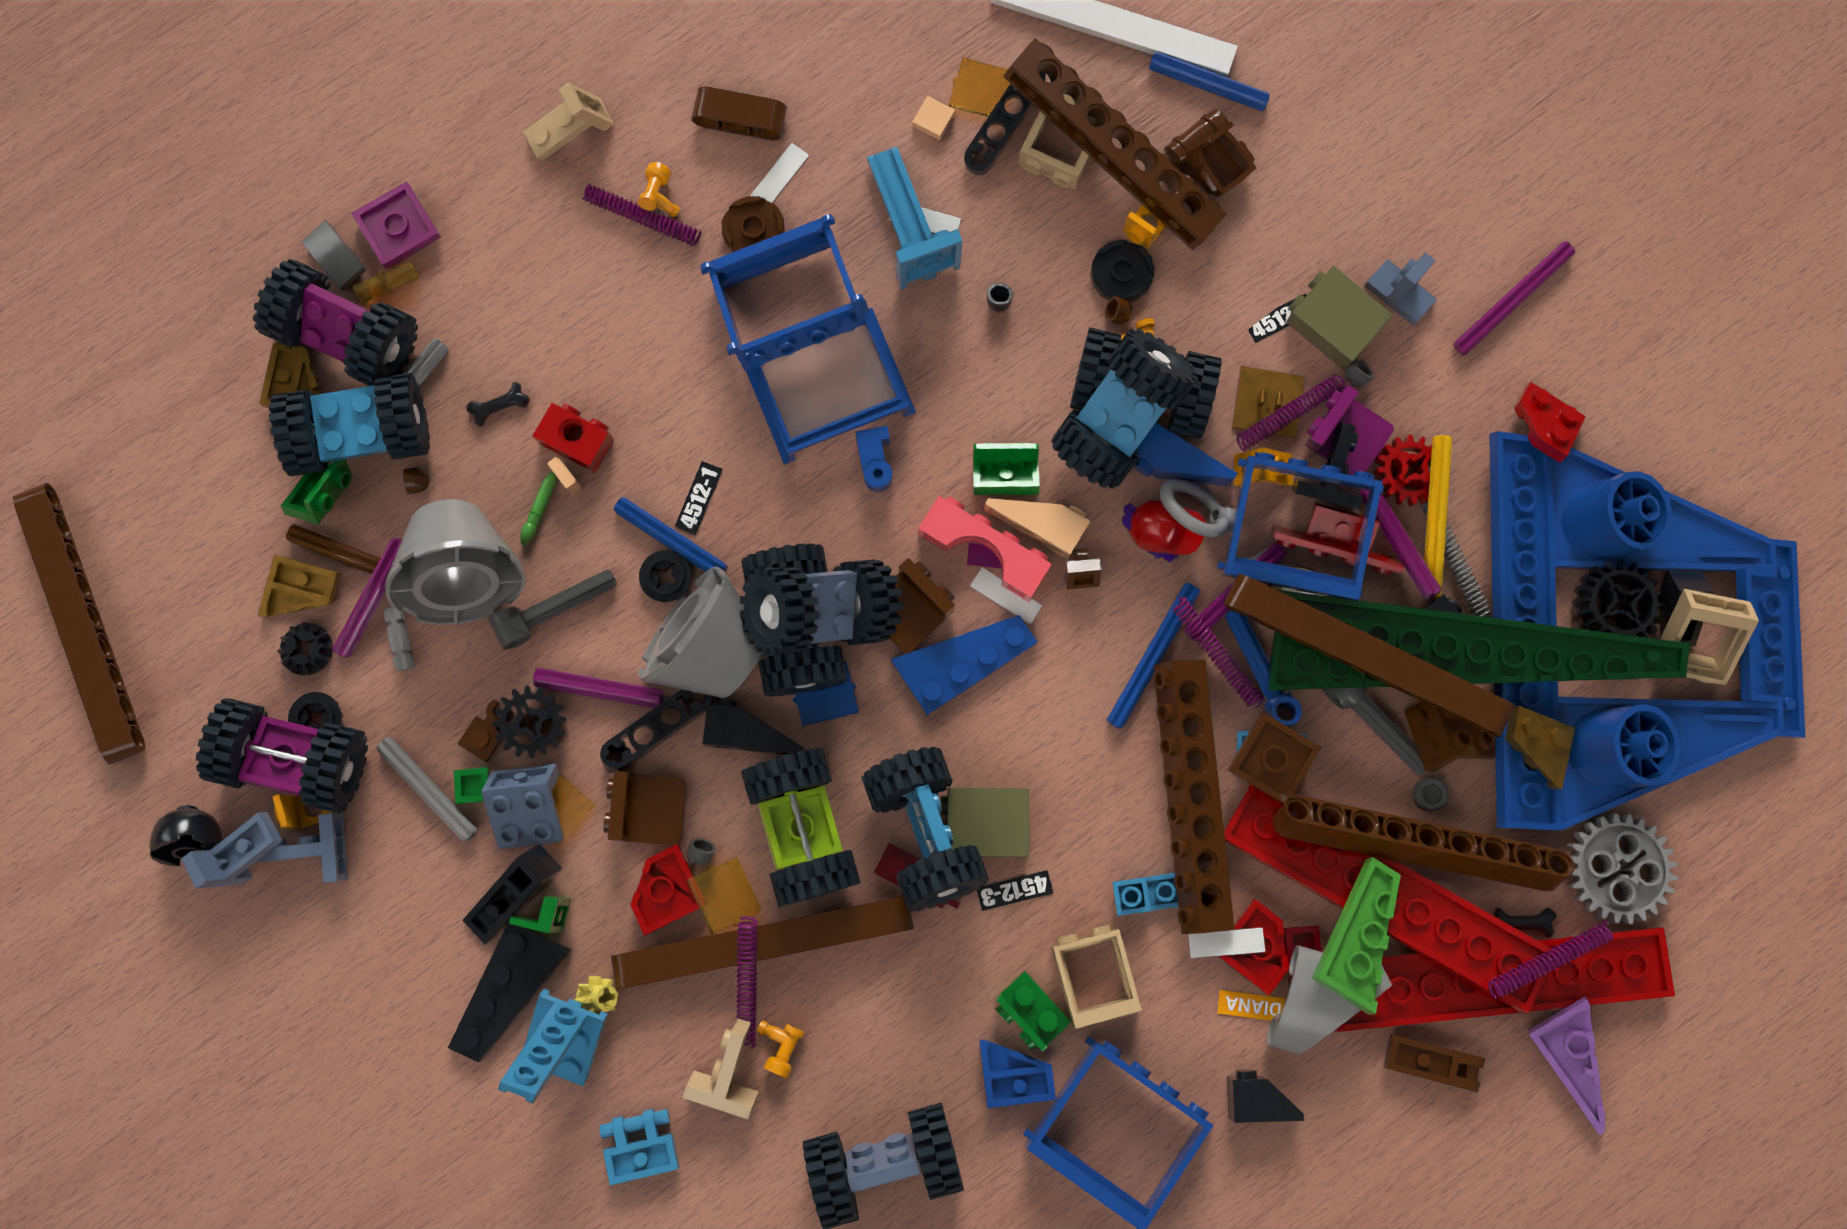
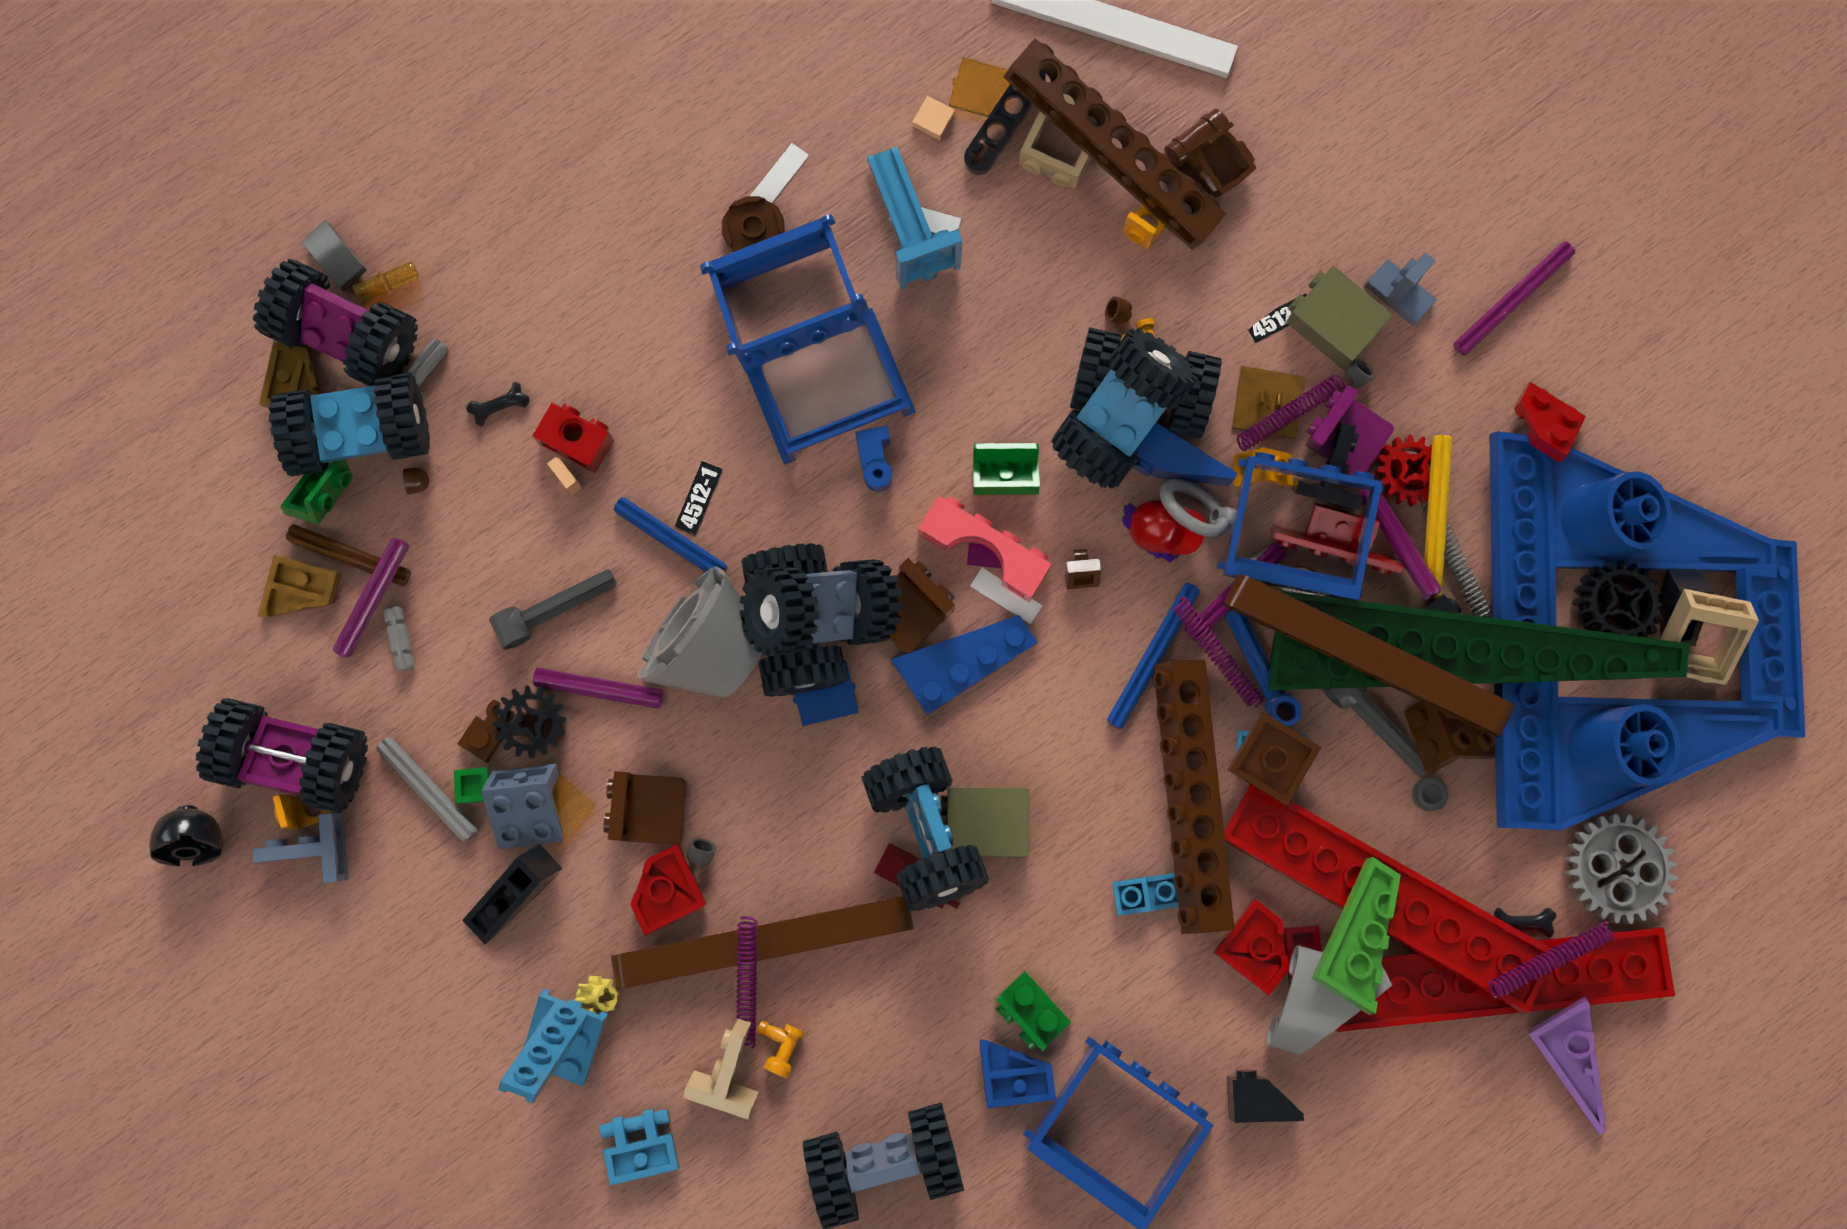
reddish brown beam [13,483,145,765] -> none
sand blue bracket [181,812,283,888] -> none
black gear [277,622,333,675] -> none
black gear [288,692,344,729] -> none
magenta plate [351,181,442,269] -> none
light grey cone [385,499,525,625] -> none
black wing [448,921,572,1062] -> none
green panel [509,896,571,933] -> none
bright green piece [520,472,557,546] -> none
tan bracket [523,82,614,161] -> none
magenta piece [582,183,702,246] -> none
black beam [600,690,713,773] -> none
light orange piece [638,162,680,218] -> none
black gear [639,550,693,603] -> none
clear yellow piece [687,857,762,934] -> none
reddish brown beam [691,86,787,141] -> none
black slope [702,699,806,755] -> none
plate [741,748,861,907] -> none
black sticker [977,870,1053,911] -> none
light nougat slope [984,498,1090,561] -> none
black hinge [986,283,1013,312] -> none
tan window [1051,924,1142,1029] -> none
black tile [1090,239,1155,303] -> none
blue axle [1149,52,1270,111] -> none
white sticker [1188,928,1265,958] -> none
light orange sticker [1217,990,1286,1021] -> none
reddish brown beam [1272,795,1575,892] -> none
reddish brown plate [1383,1034,1485,1092] -> none
pearl gold wing [1505,706,1575,790] -> none

